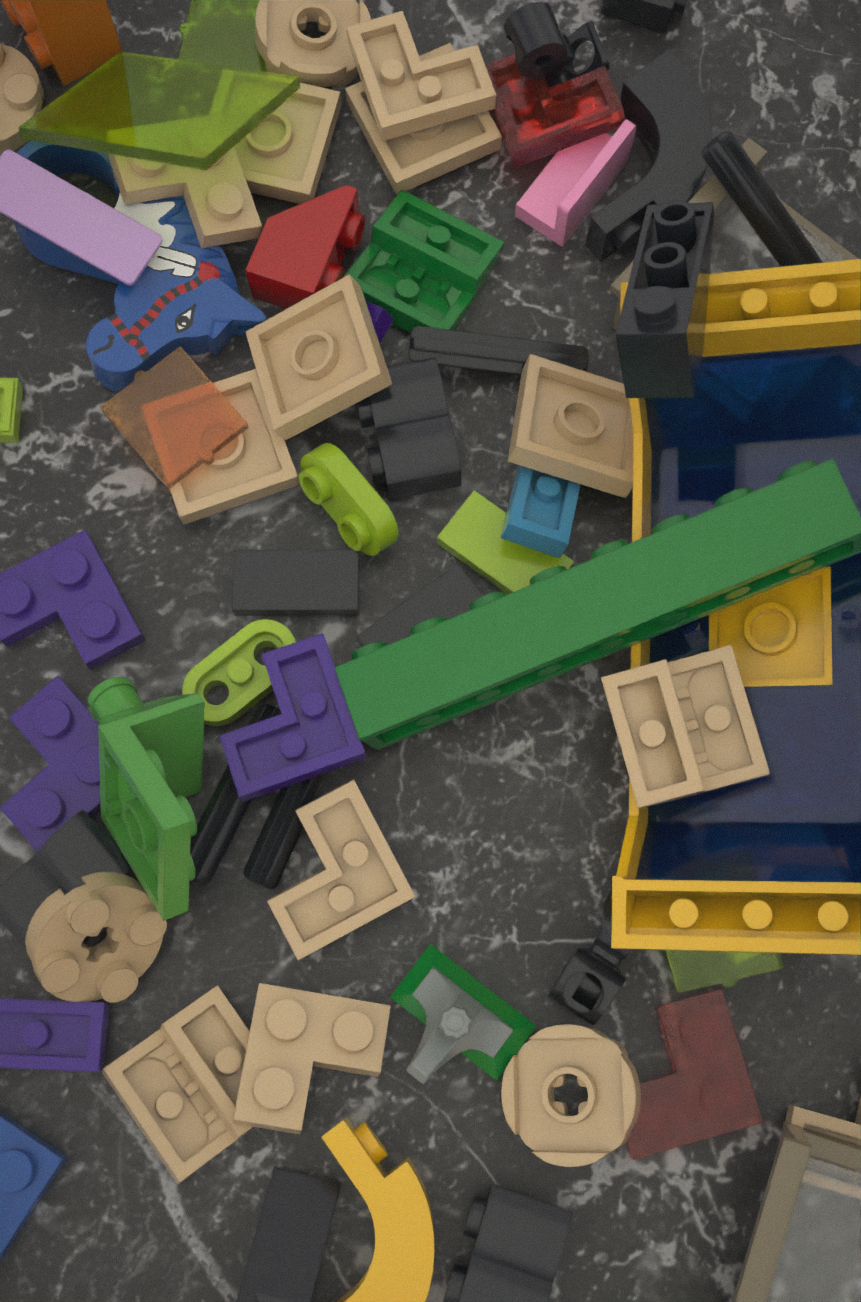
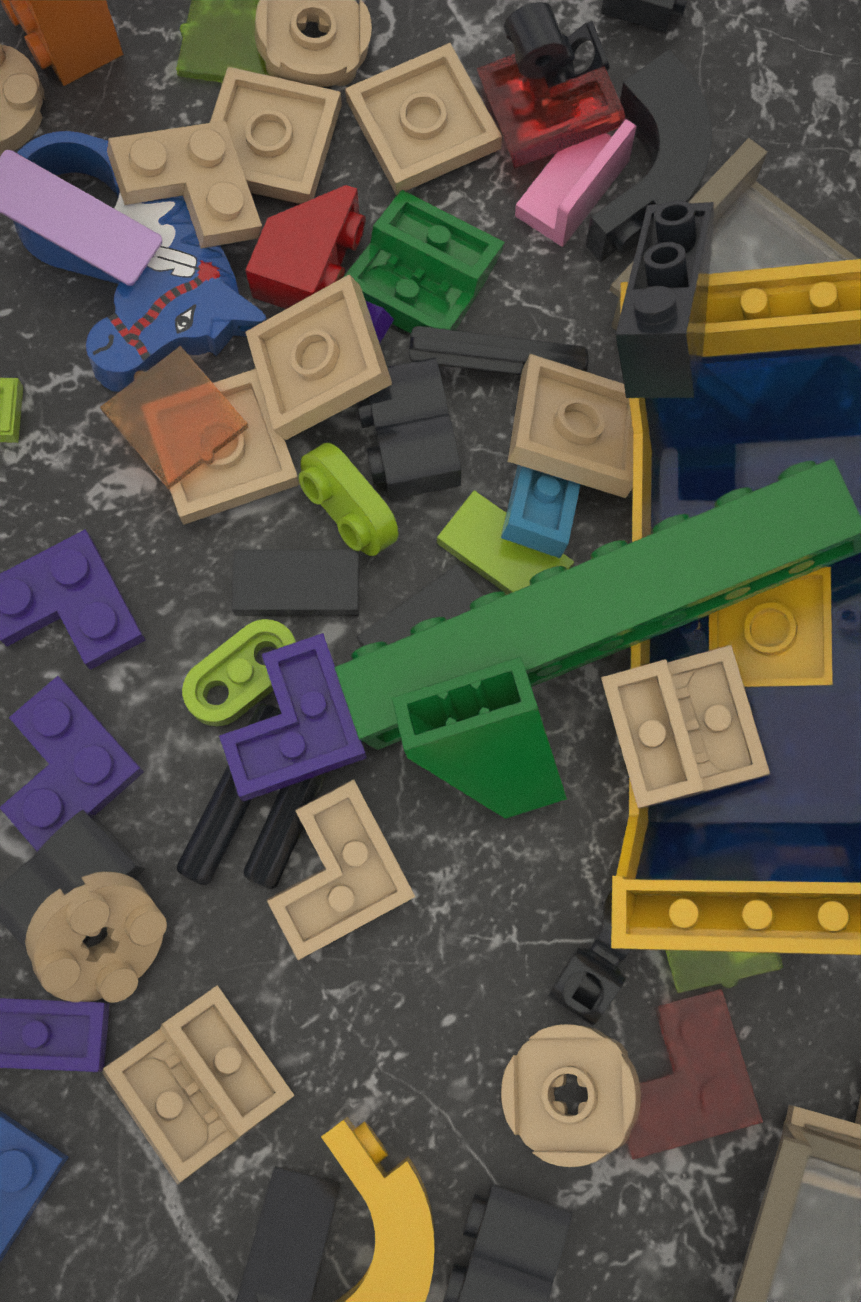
clear neon green piece [18,51,300,170] -> none
bright green plate [87,677,205,921] -> none
tan plate [233,983,391,1135] -> none
tan plate [346,11,496,141] -> none
piece [390,944,536,1084] -> none
black axle [701,131,824,267] -> none
none -> green slope [391,656,567,819]

